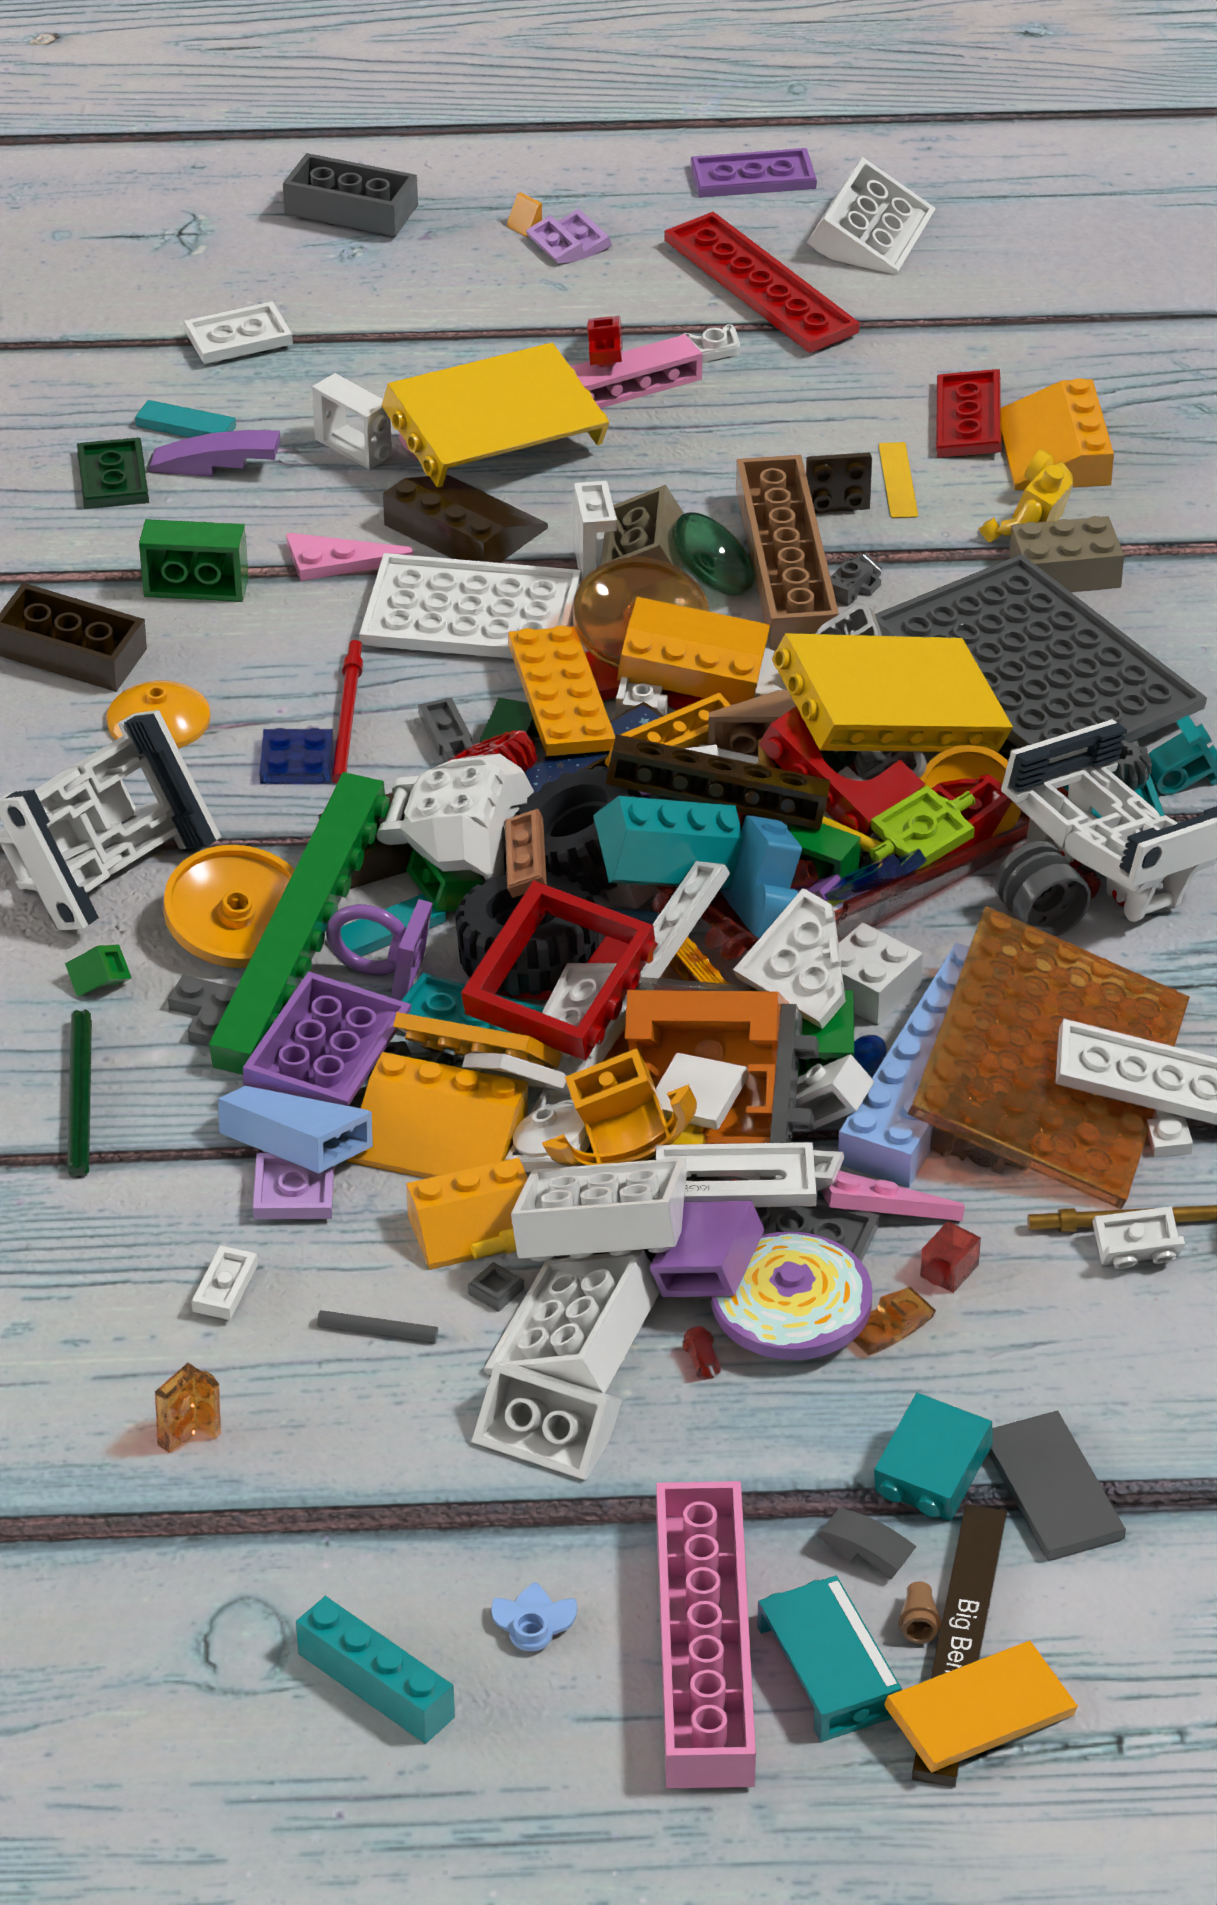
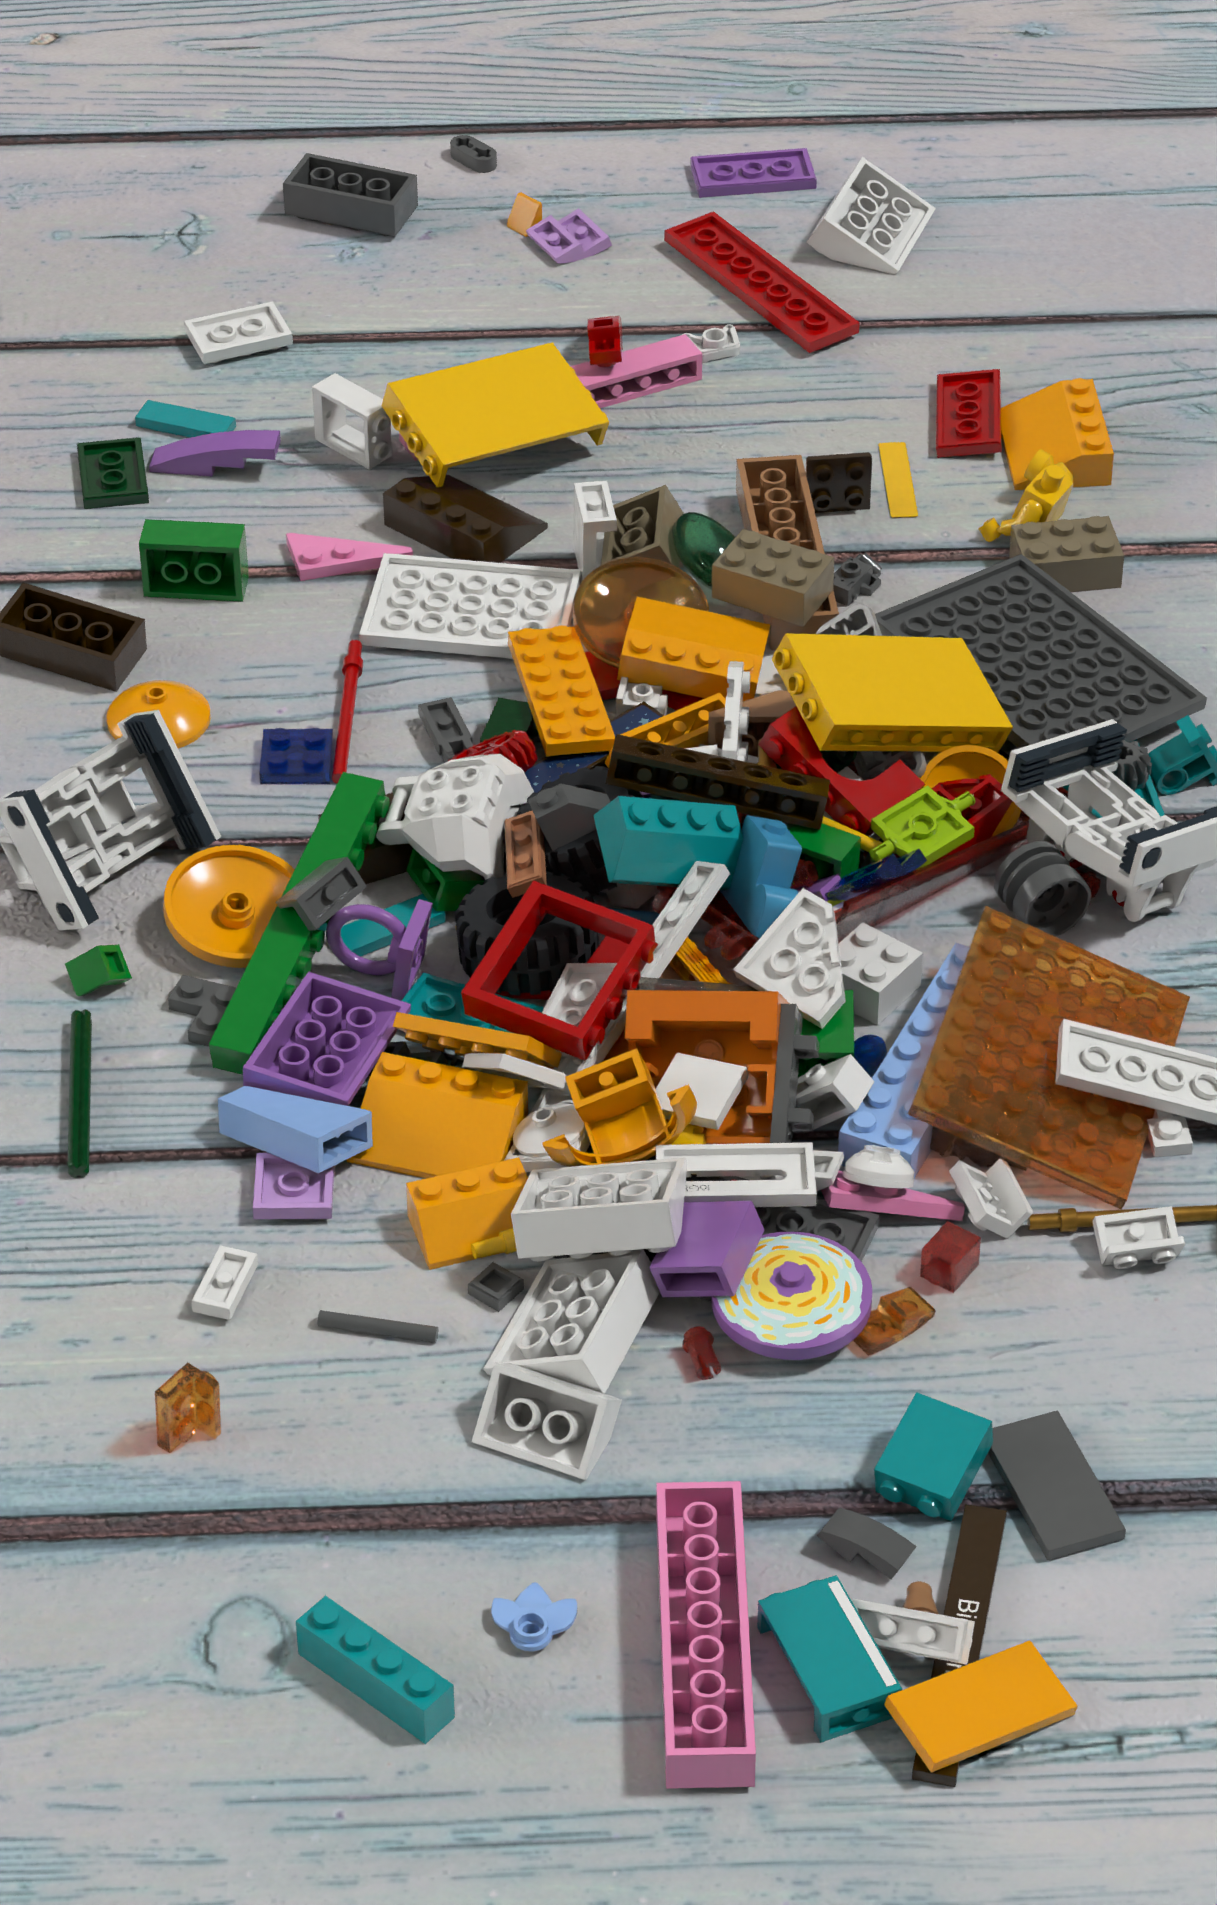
none -> dark grey panel [276,857,367,931]
none -> dark grey beam [450,135,497,173]
none -> dark grey slope [528,783,611,851]
none -> dark tan brick [712,529,834,627]
none -> white plate [722,661,750,762]
none -> white piece [843,1145,914,1188]
none -> white tile [852,1599,975,1665]
none -> white bracket [949,1159,1033,1239]

